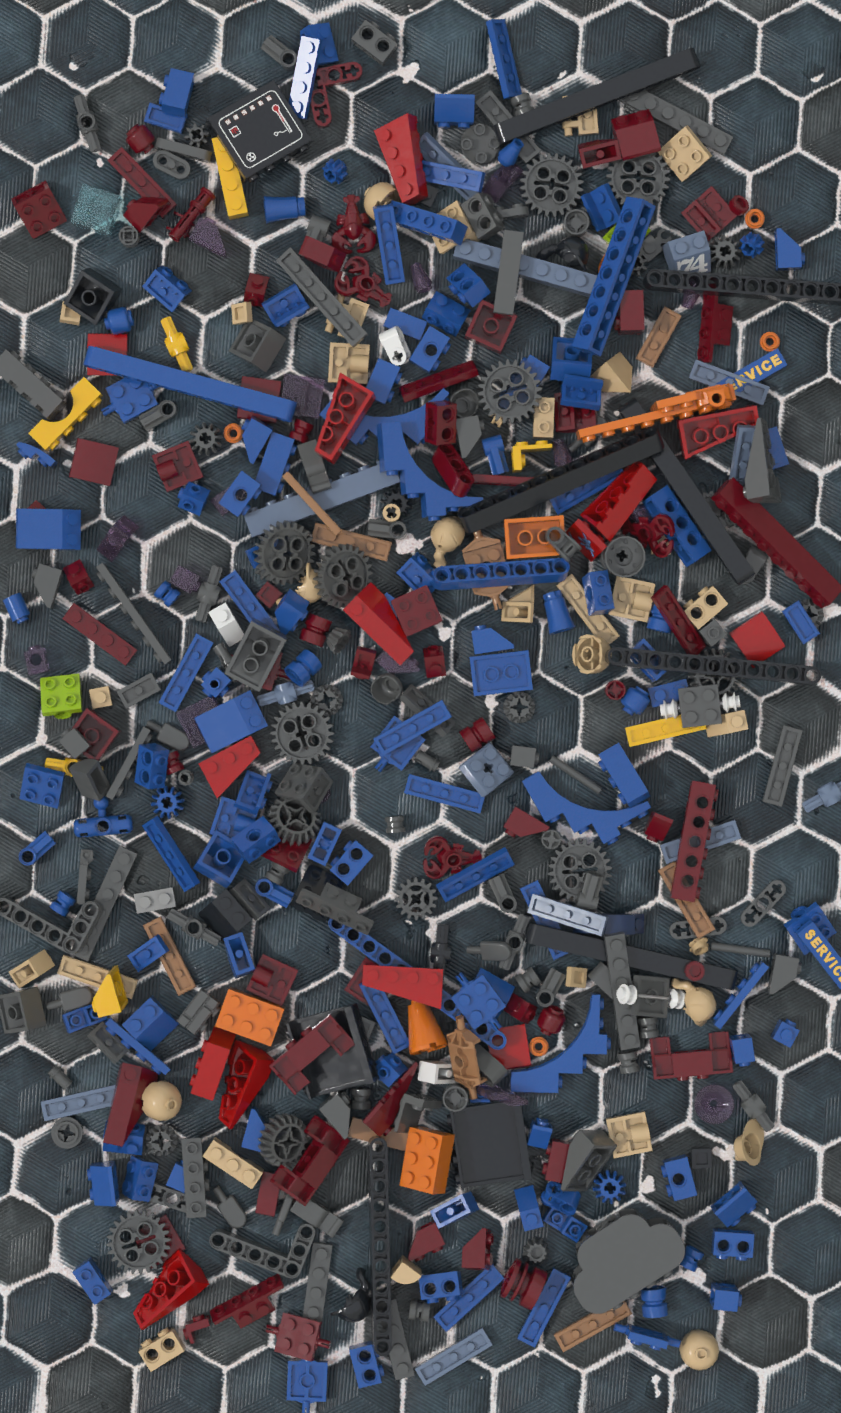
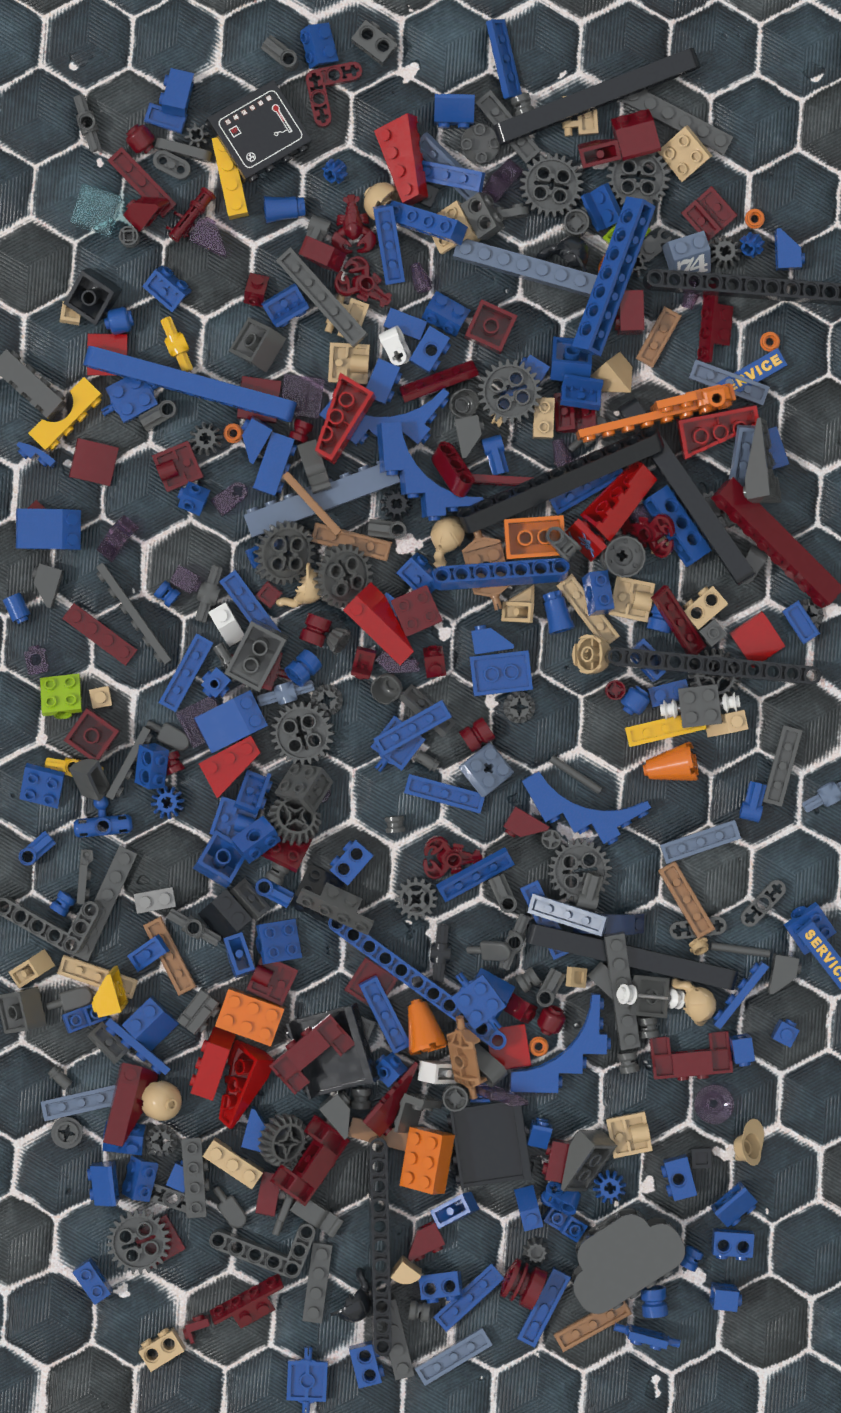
dark red bracket [11,180,67,239] -> none
dark grey brick [59,728,92,759] -> none
dark red bracket [63,559,94,595] -> none
dark grey plate [117,673,161,709] -> none
red wedge [133,1249,209,1330] -> none
blue plate [142,816,200,892] -> none
dark grey pin [178,770,194,786] -> none
blue brick [219,471,262,517] -> none
tan plate [231,302,253,325] -> none
dark red plate [266,1312,331,1361] -> none
blue slope [275,589,309,635] -> none
plate [289,36,323,119] -> none
blue brick [307,821,342,866] -> none
red wedge [362,965,443,1009] -> none
tan bush [383,504,400,522] -> none
dark red brick [425,400,457,446] -> none
blue brick [446,263,491,308] -> none
dark red slope [461,1228,494,1270] -> none
dark grey slope [493,230,524,316] -> none
blue cone [498,138,524,167] -> none
dark grey brick [509,745,539,768] -> none
yellow bracket [511,440,553,473] -> none
blue brick [598,743,650,808] -> none
dark red slope [643,811,673,843] -> none
dark red brick [670,780,719,902] -> none
tan cylinder [679,1329,719,1370] -> none
dark red tile [684,961,705,981] -> none
dark red tile [729,195,749,216] -> none
dark grey axle [732,1080,775,1132] -> none
none -> blue plate [256,919,302,964]
none -> orange cone [643,742,699,781]
none -> blue piece [739,781,767,823]

